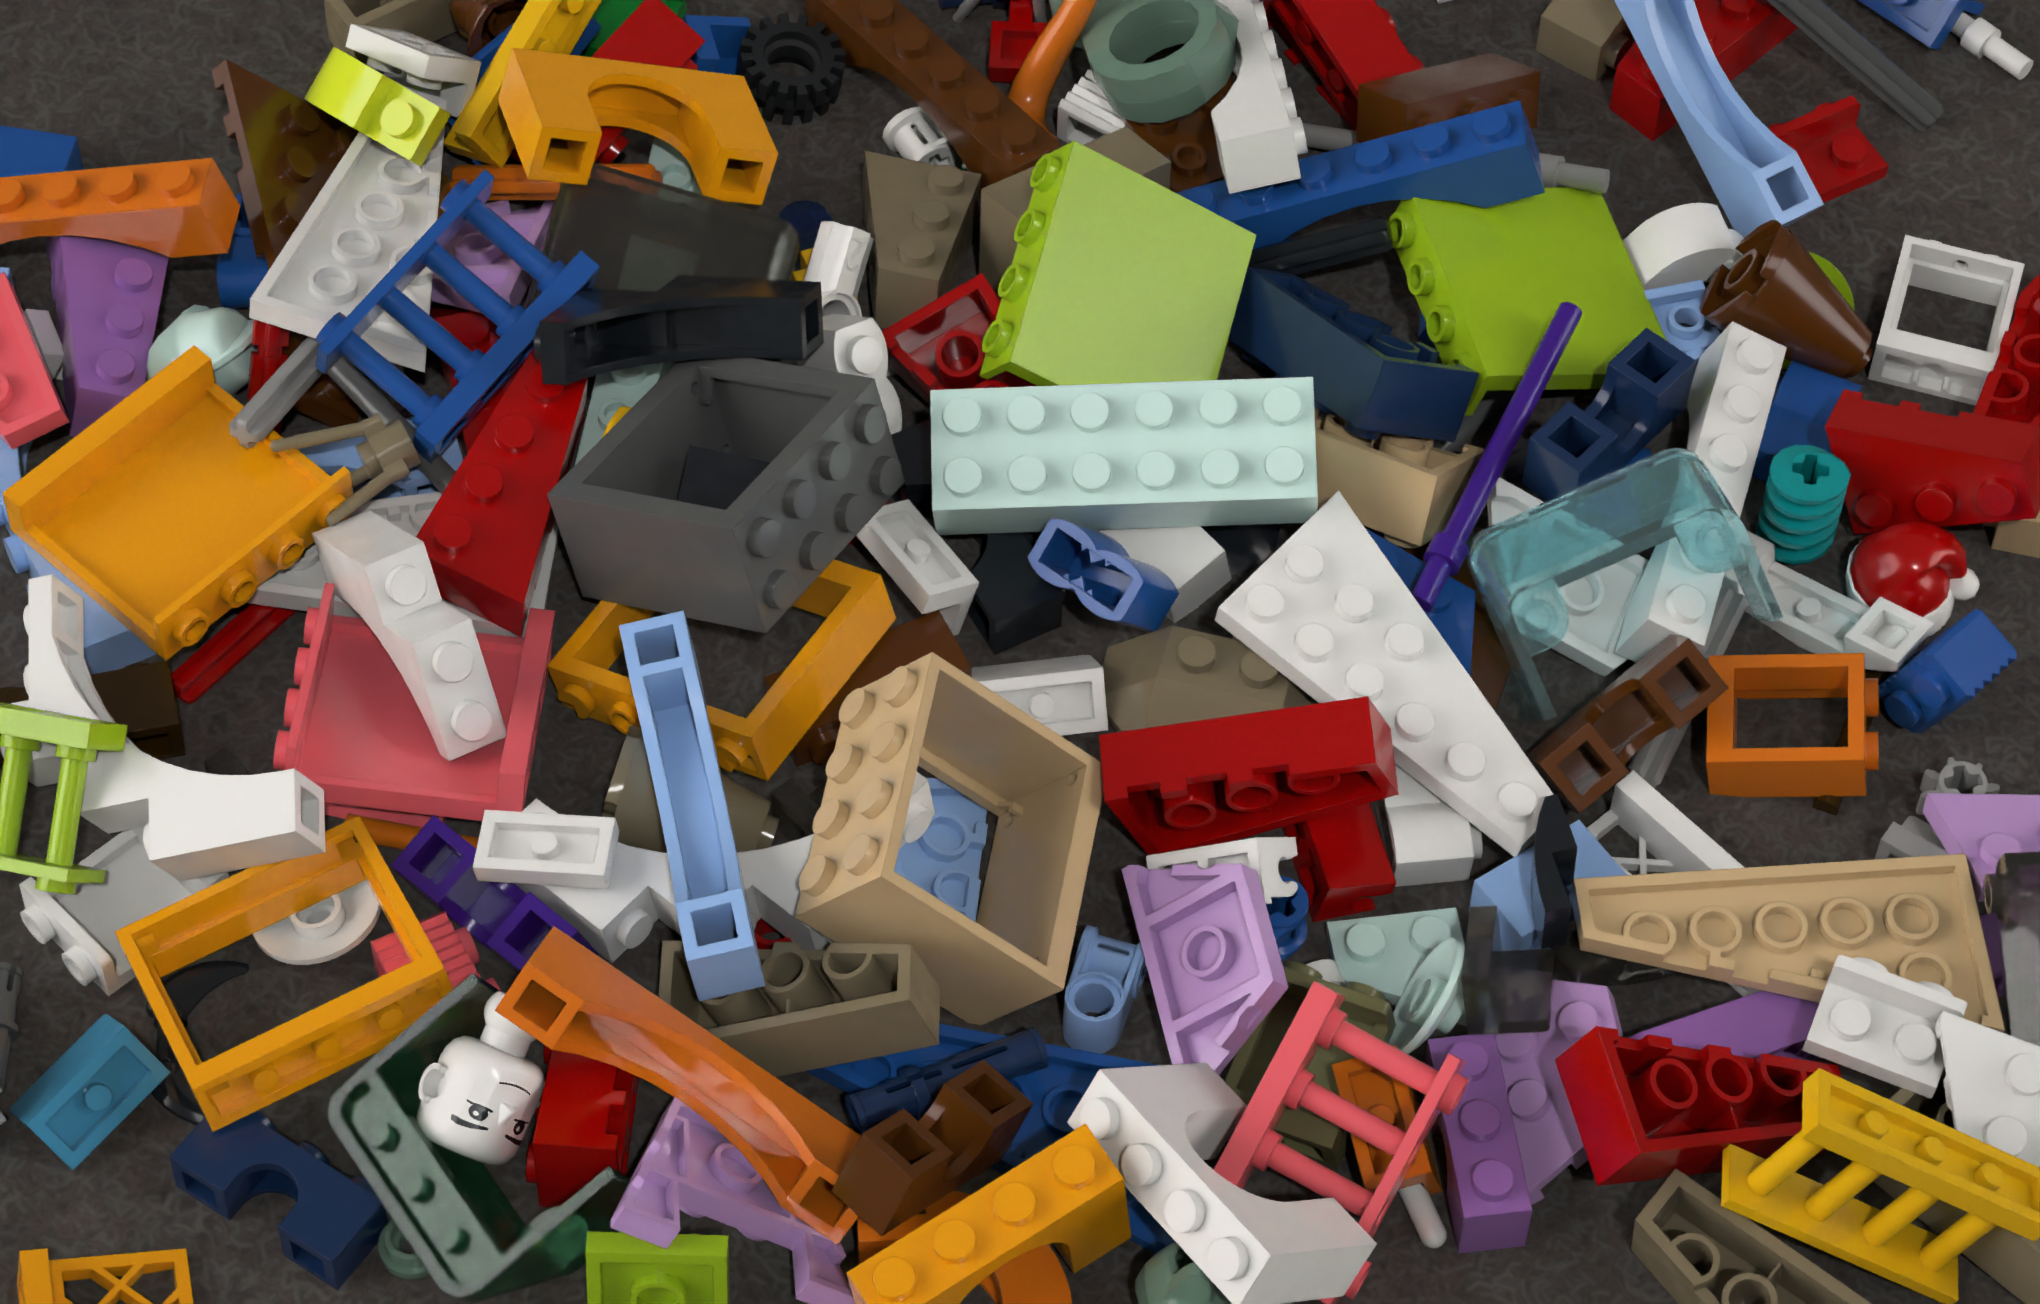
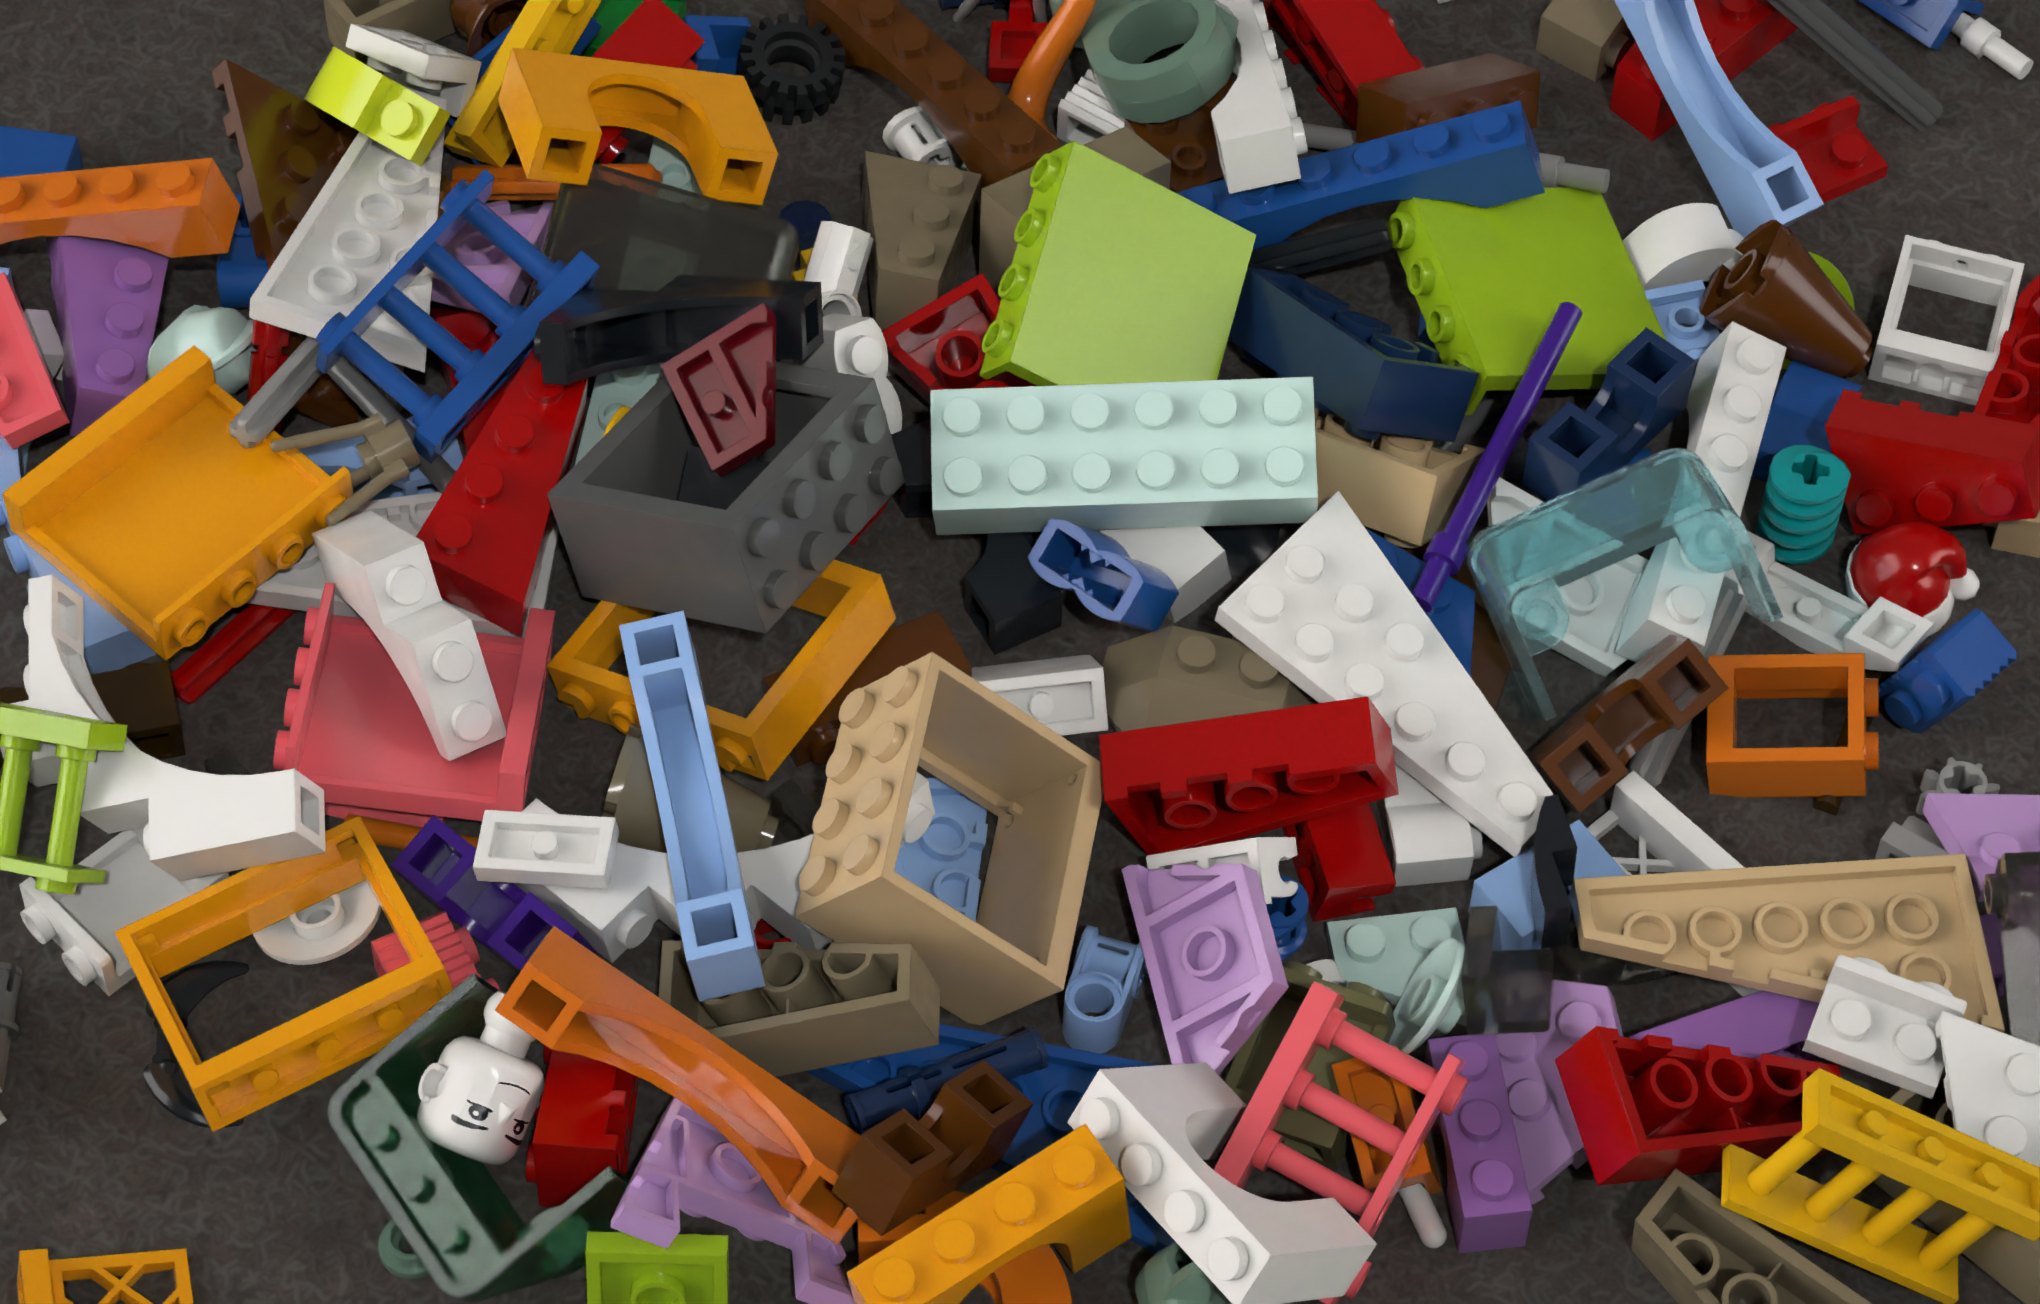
dark azure panel [9,1014,171,1170] -> none
dark blue arch [169,1111,388,1291] -> none
white panel [856,499,979,636] -> none
none -> dark red wing [660,303,776,477]

